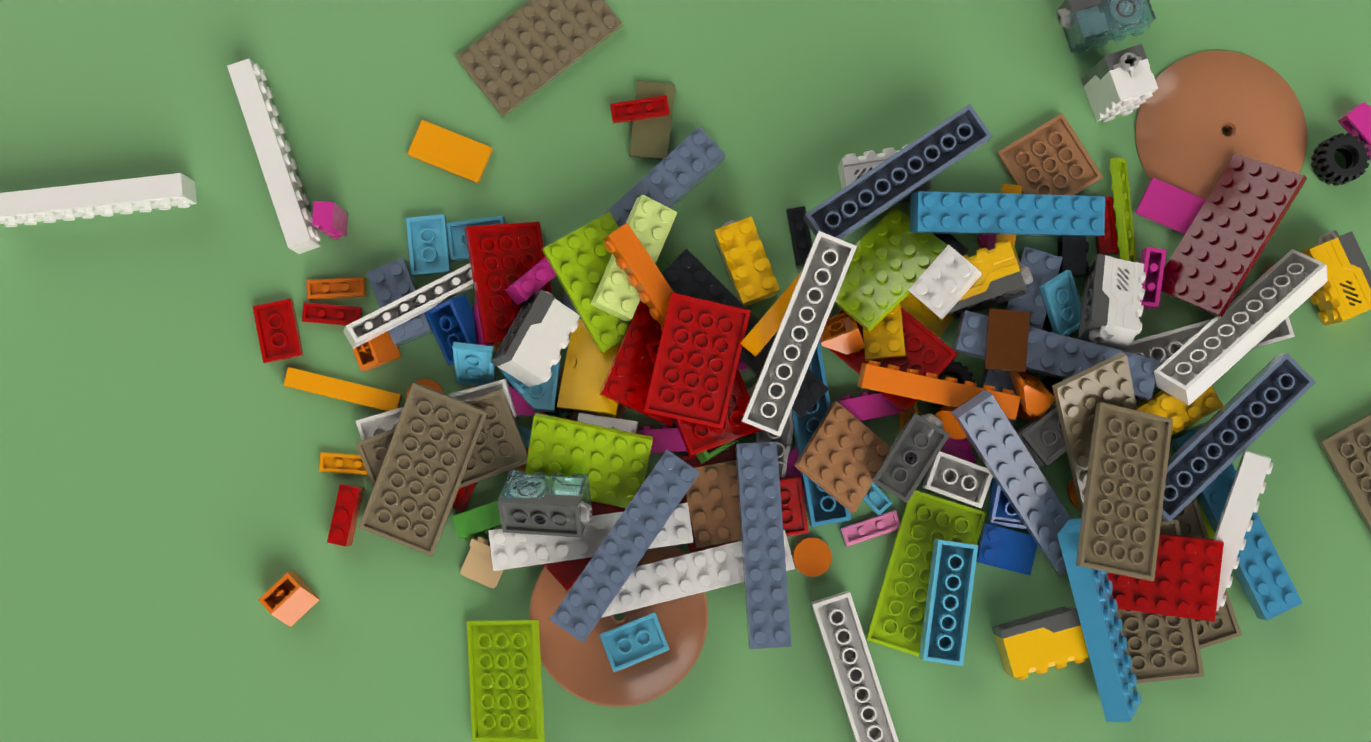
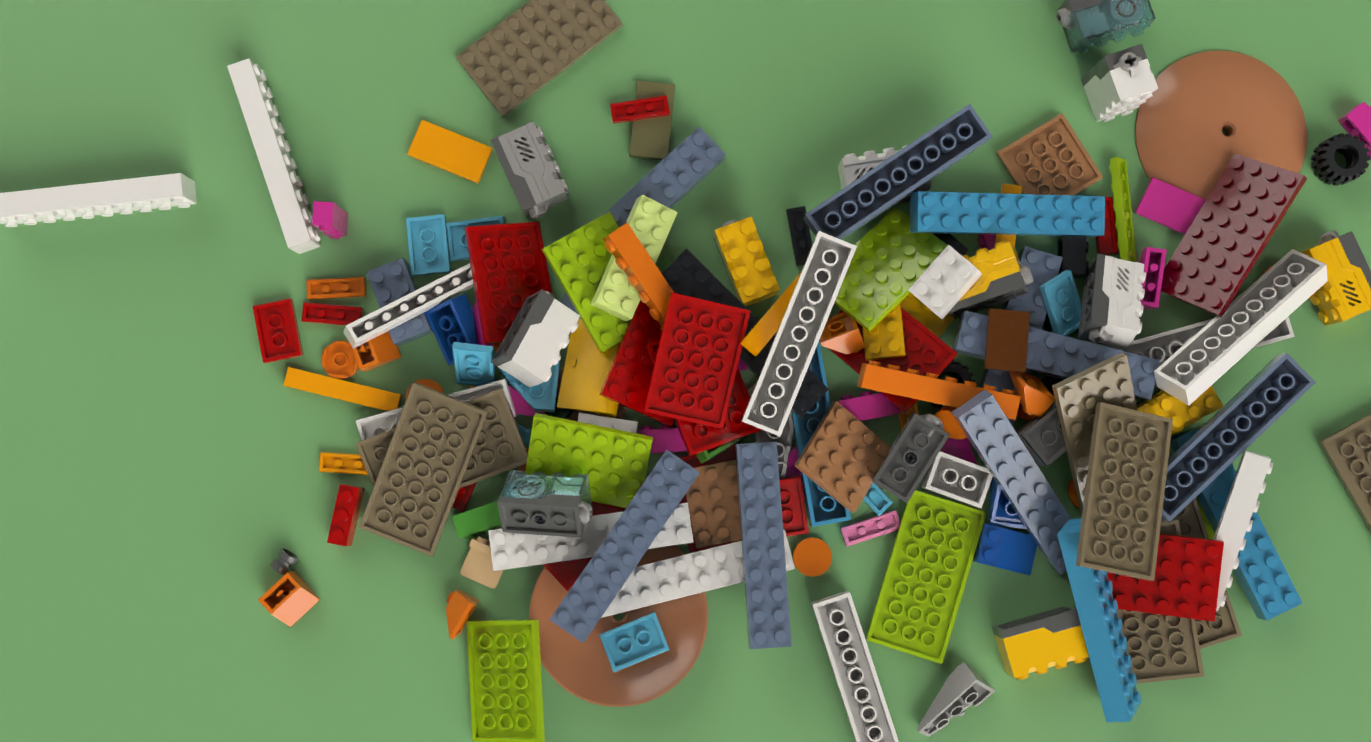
dark pink brick [505,257,556,305] -> none
medium azure brick [919,539,978,666] -> none
none -> dark grey wheel [270,548,299,575]
none -> orange tile [321,341,359,379]
none -> orange slope [446,589,479,639]
none -> light grey piece [491,121,570,219]
none -> light grey wedge [917,662,995,737]

